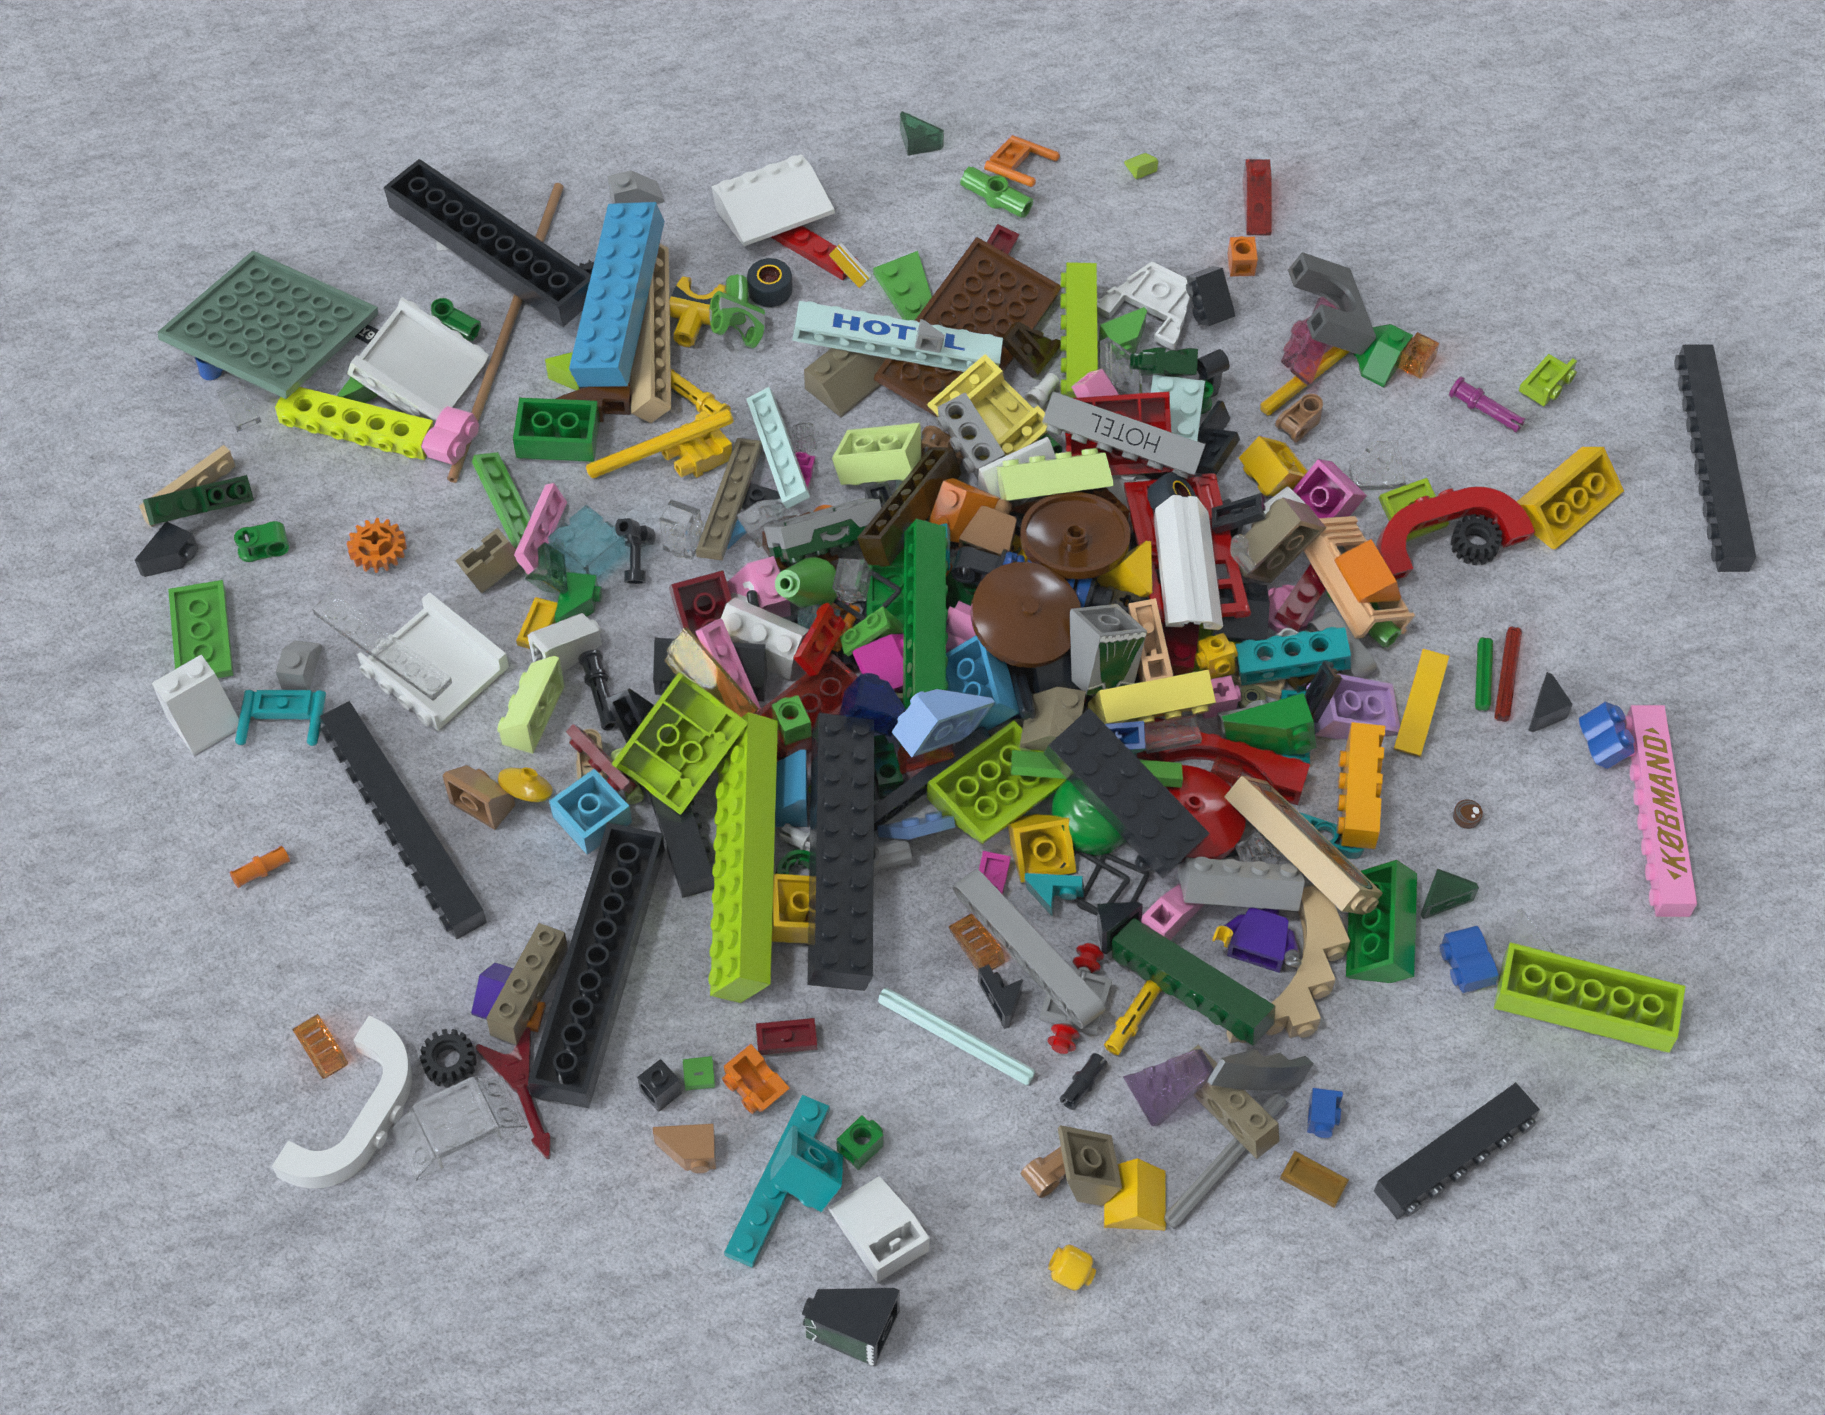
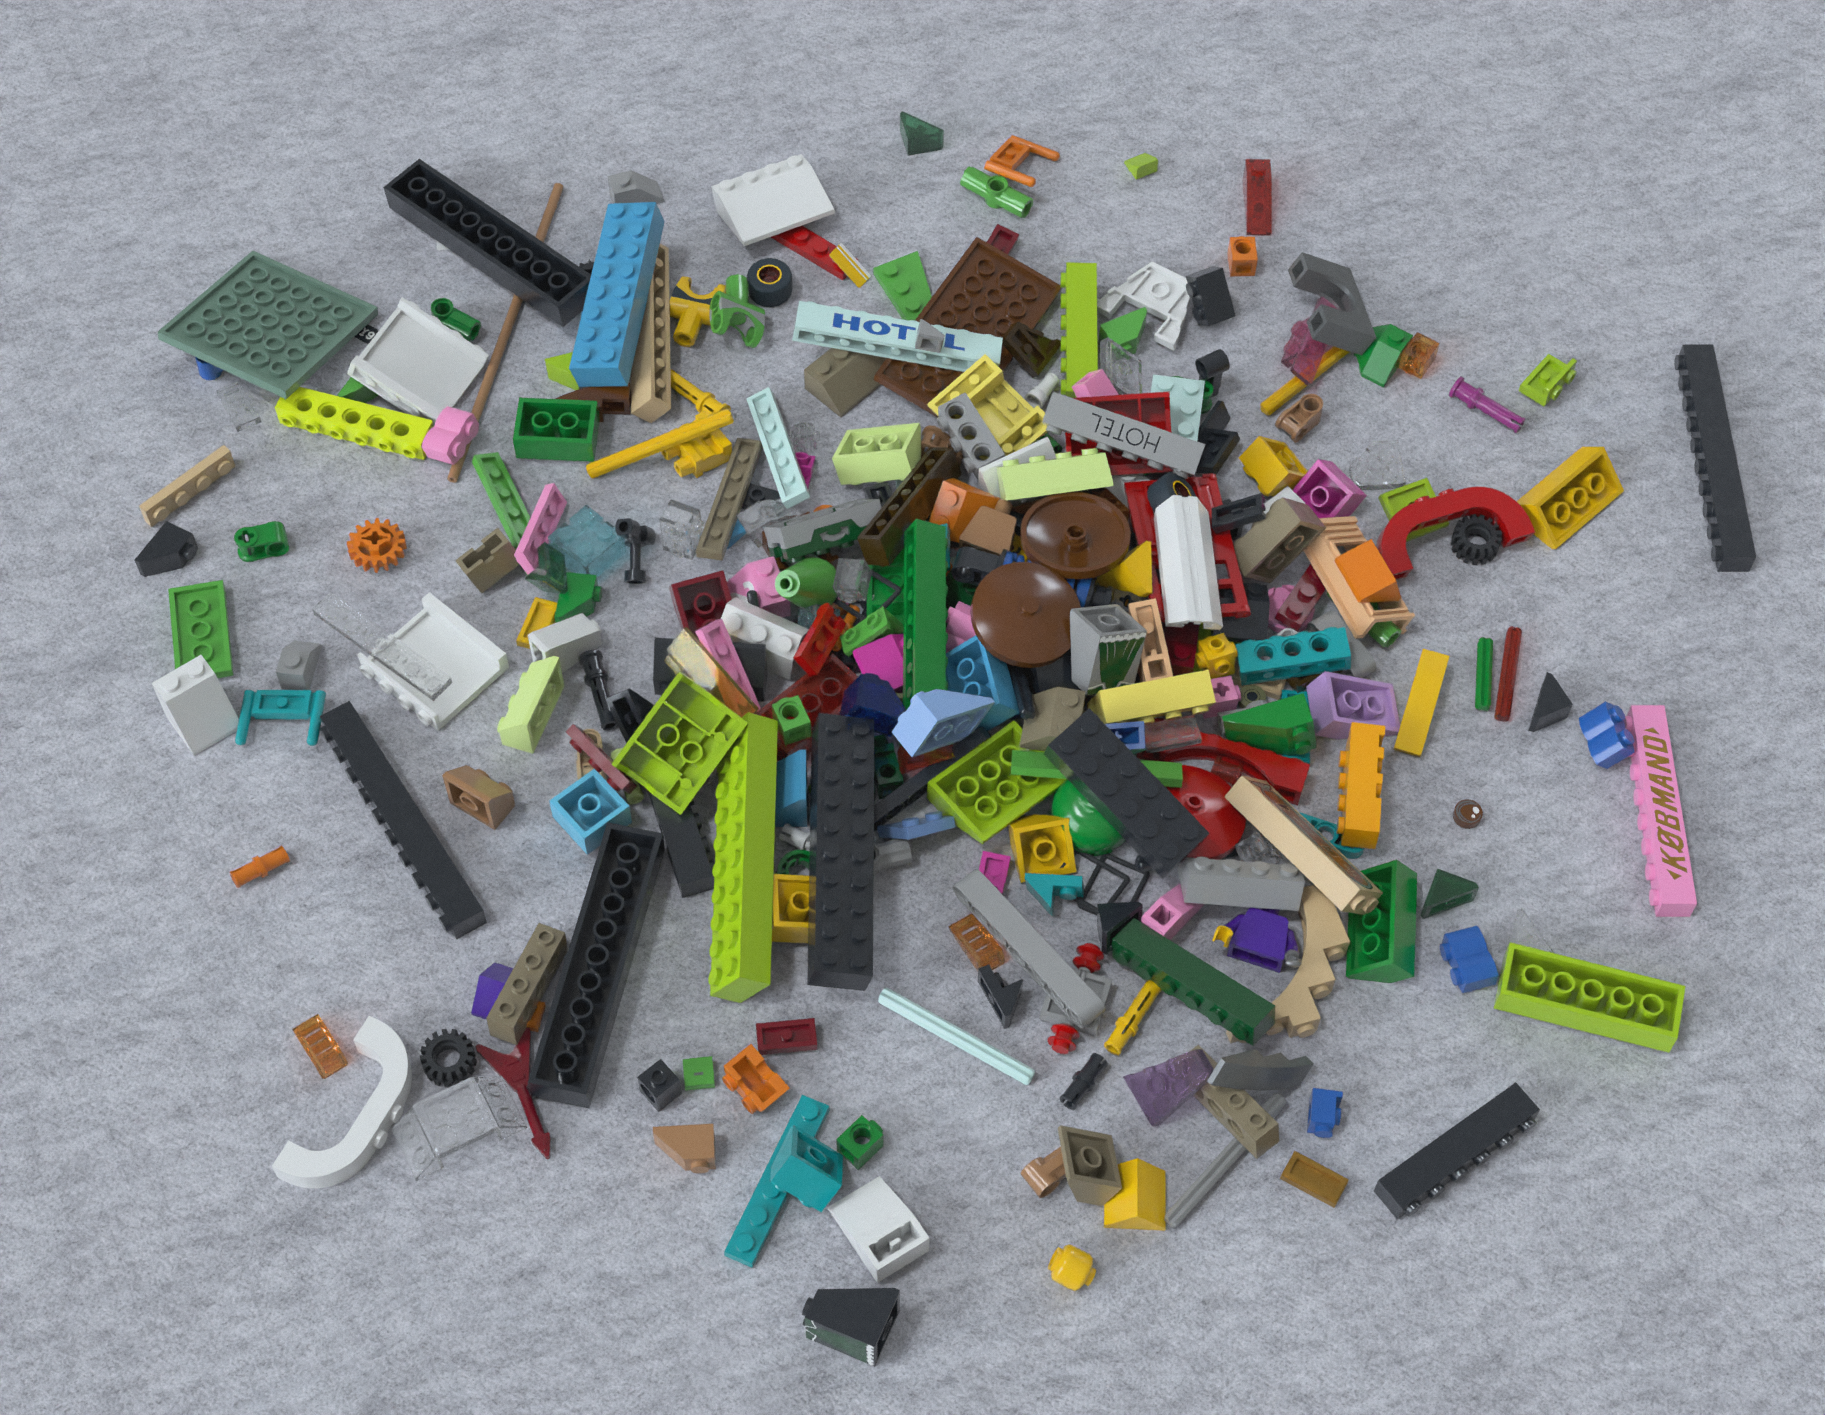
dark green slope [143,475,254,525] -> none
yellow dish [497,767,553,802] -> none
dark green hips [1130,347,1198,377] -> none
clear arm [1230,534,1257,574] -> none
black tile [1305,661,1343,723] -> none

